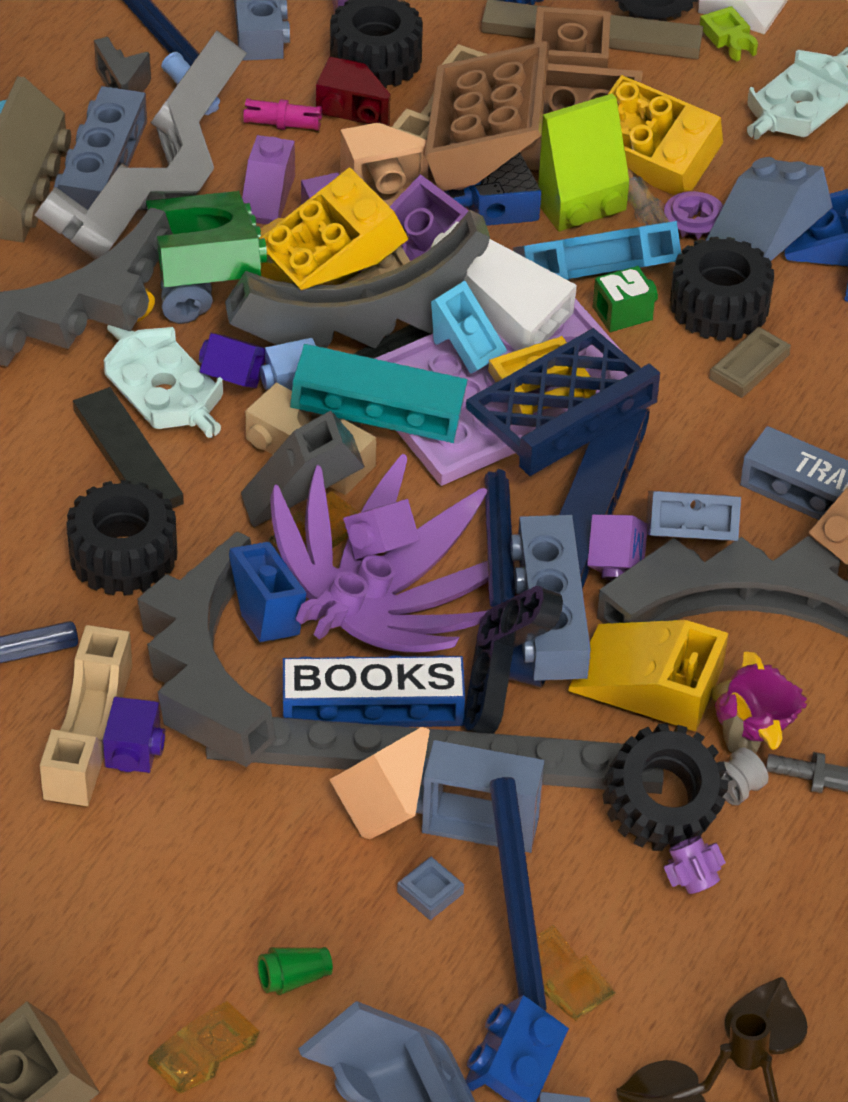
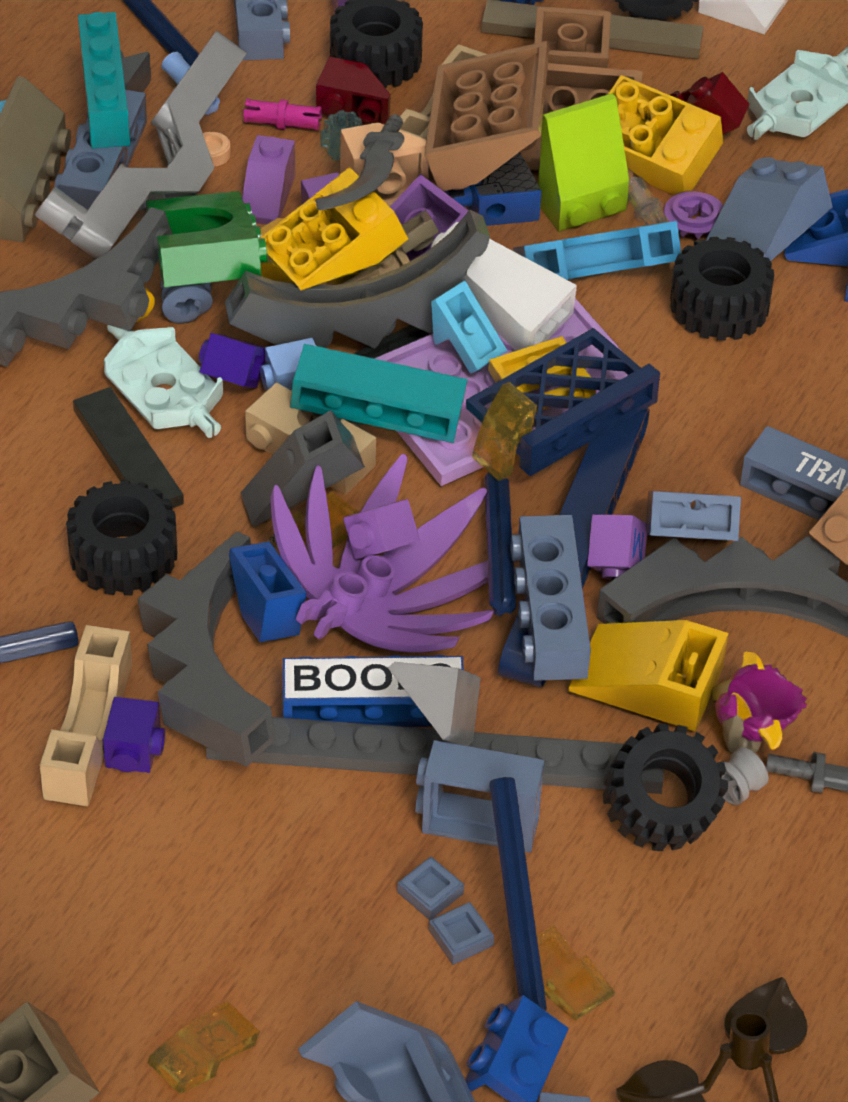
green cone [257,947,333,995] -> none
light nougat slope [330,727,430,840] -> none
black beam [464,586,563,734] -> none
green brick [592,266,658,332] -> none
medium lavender gear [663,836,726,894] -> none
lime plate [699,6,758,61] -> none
dark tan tile [709,326,791,398] -> none
none -> teal brick [78,12,130,149]
none -> light nougat tile [203,132,231,167]
none -> dark grey sword [315,114,405,210]
none -> clear light blue gear [321,110,362,161]
none -> light grey slope [388,662,481,746]
none -> dark tan plate [401,209,440,253]
none -> sand blue tile [429,902,494,965]
none -> clear yellow slope [472,382,537,481]
none -> dark red slope [670,72,750,135]

